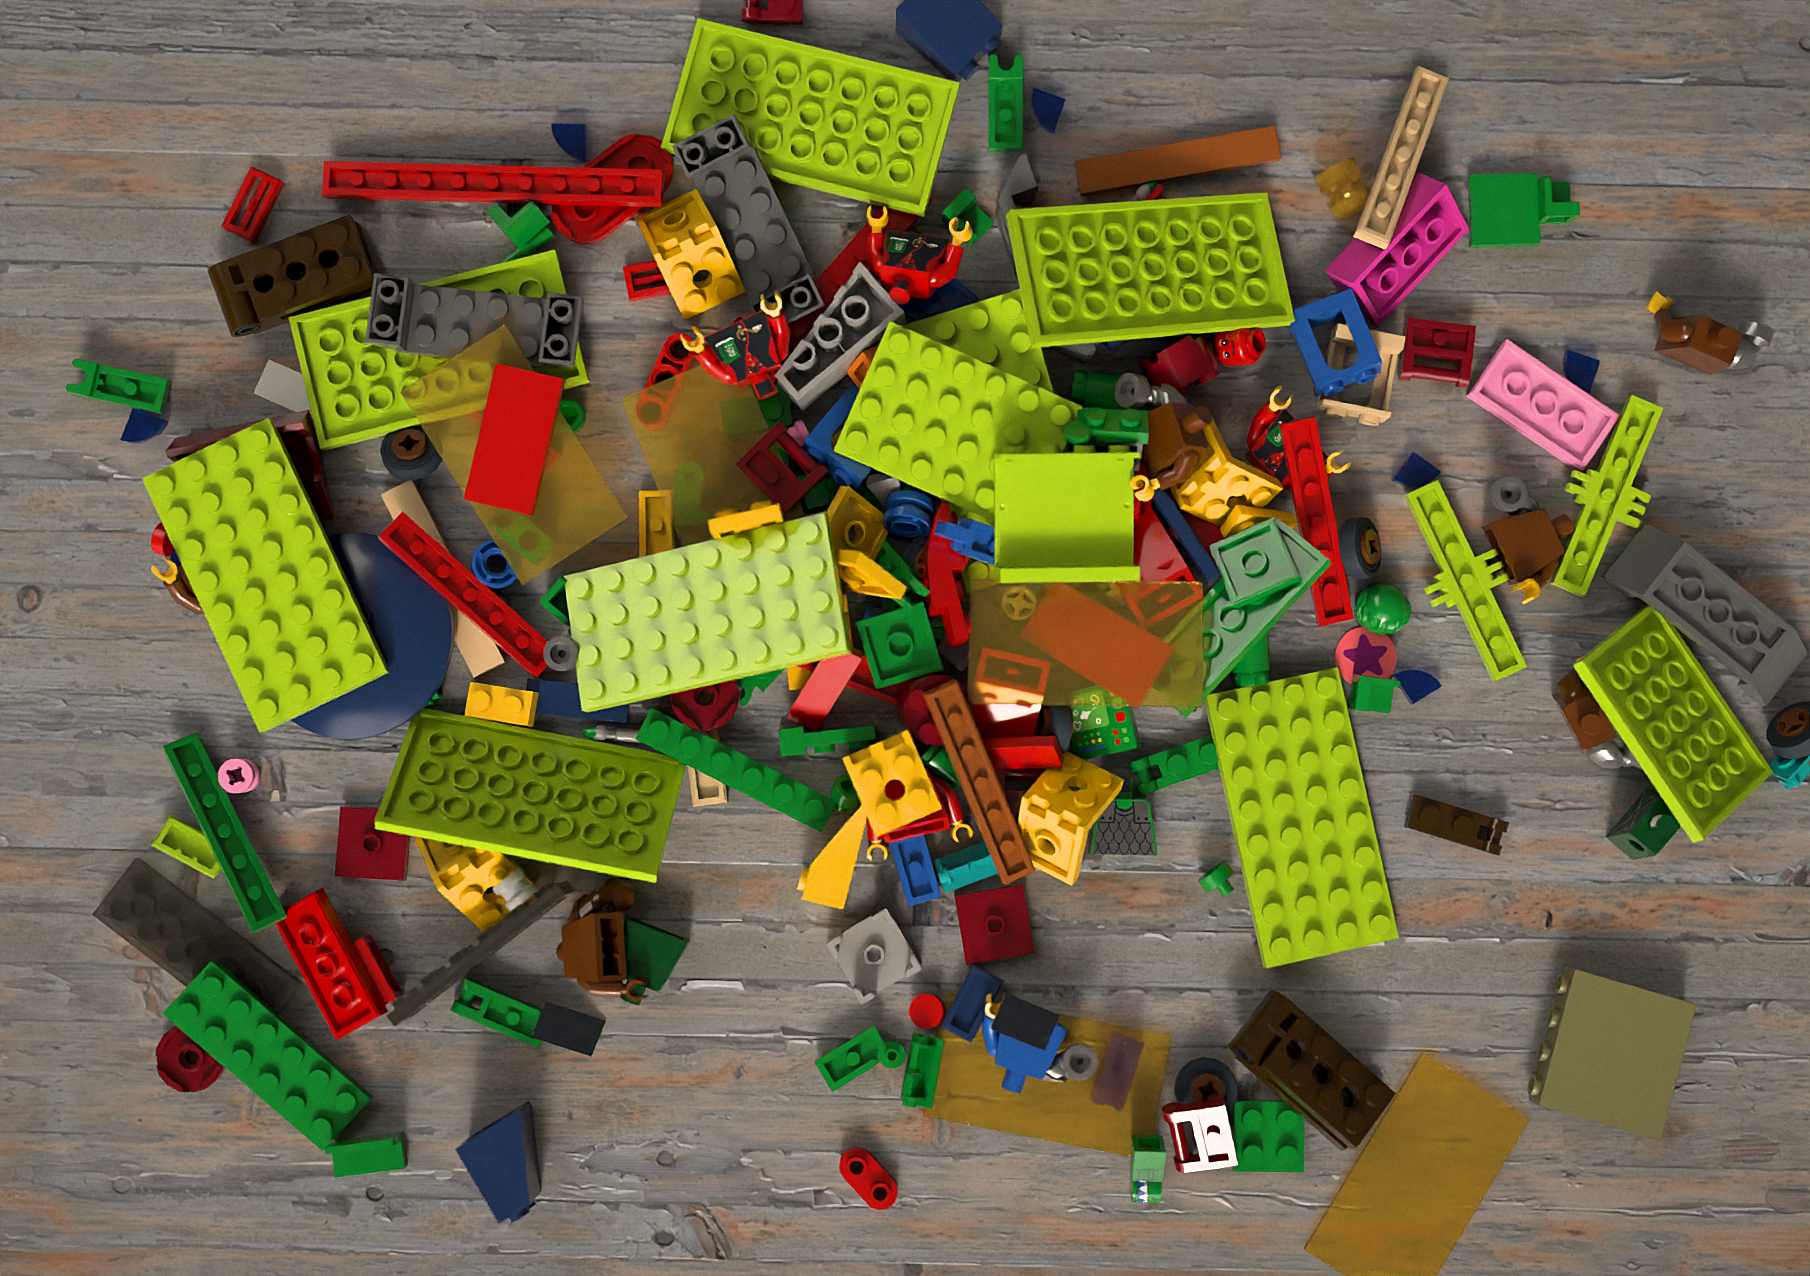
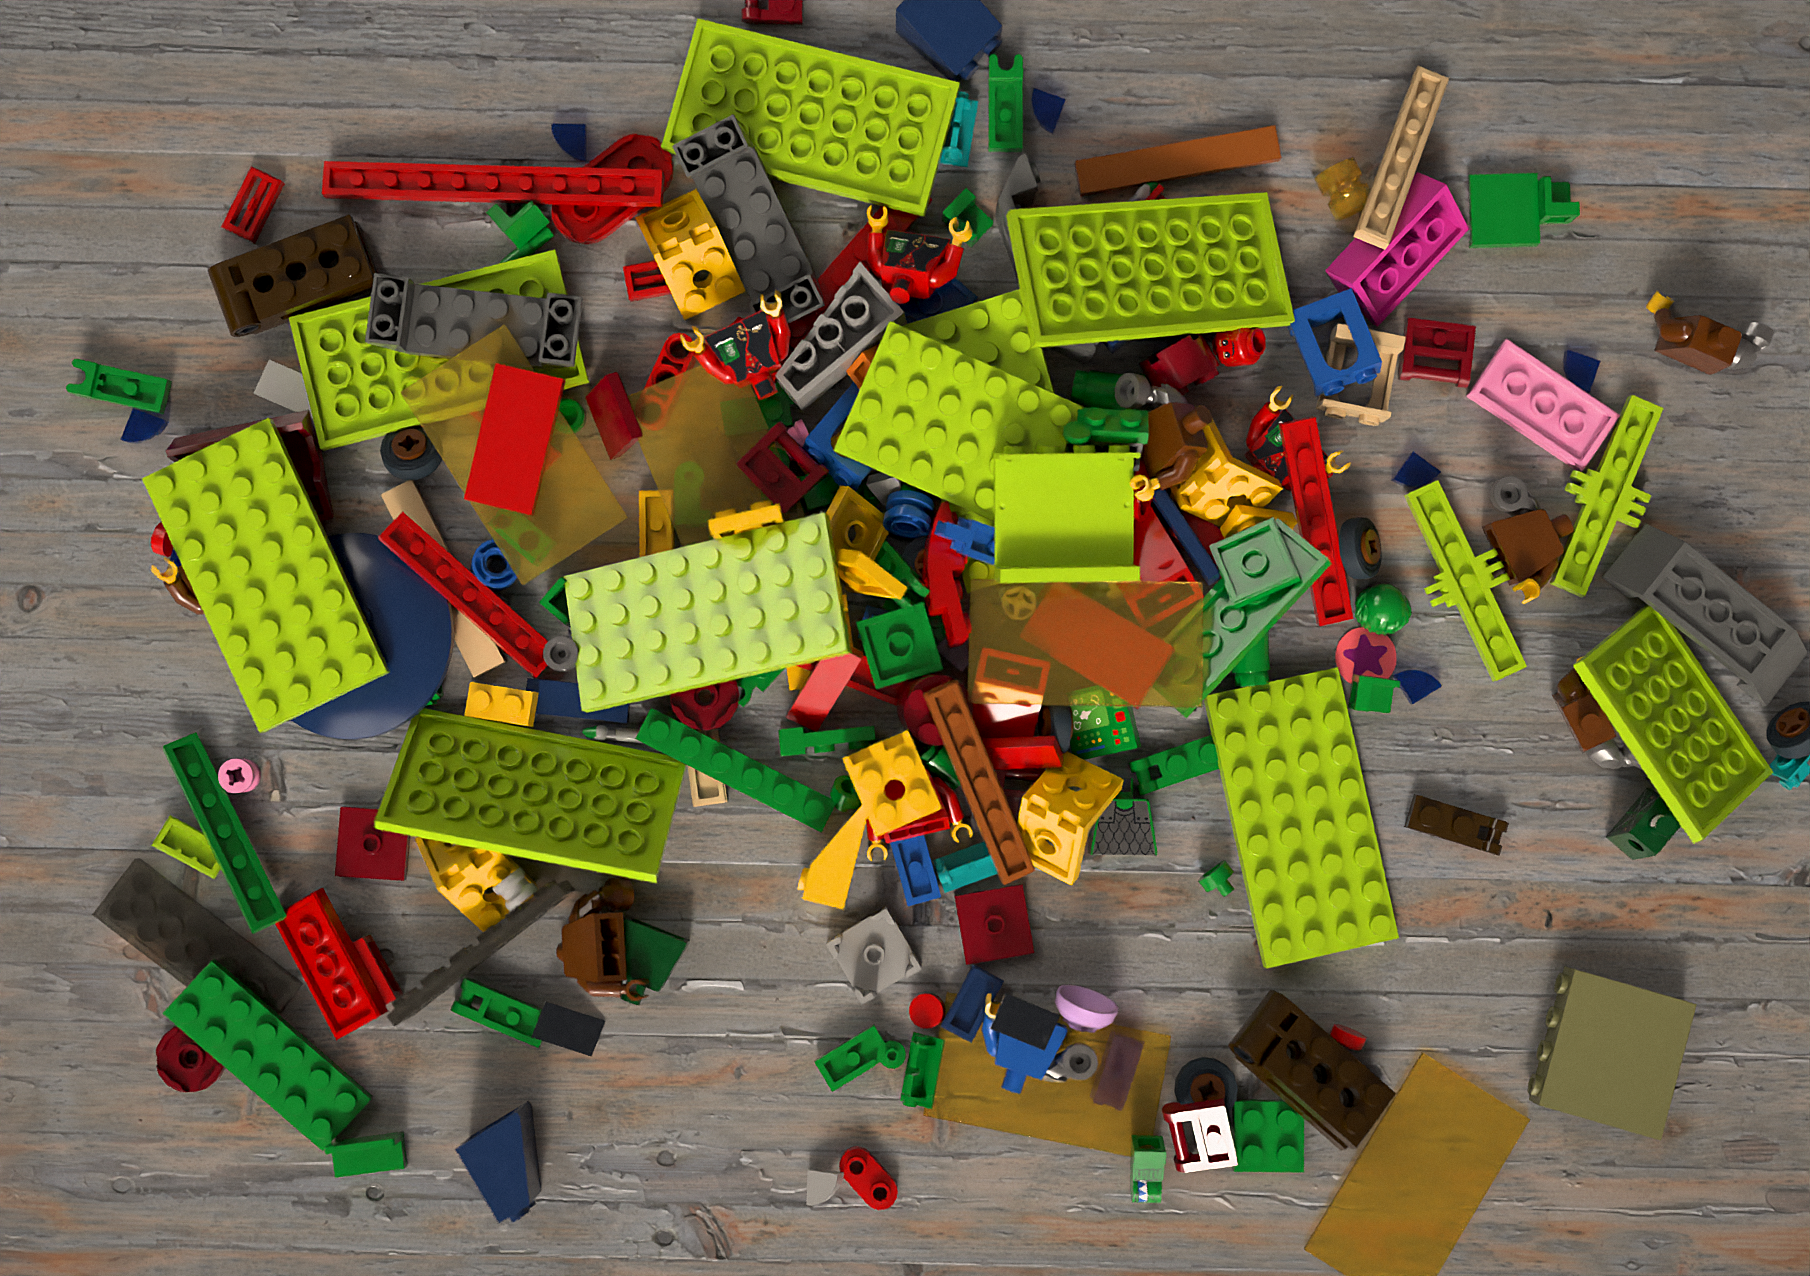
none -> dark red tile [585,372,643,460]
none -> light grey tile [806,1168,844,1205]
none -> teal hinge [940,92,979,168]
none -> lavender piece [1055,985,1118,1033]
none -> red tile [1330,1024,1367,1051]

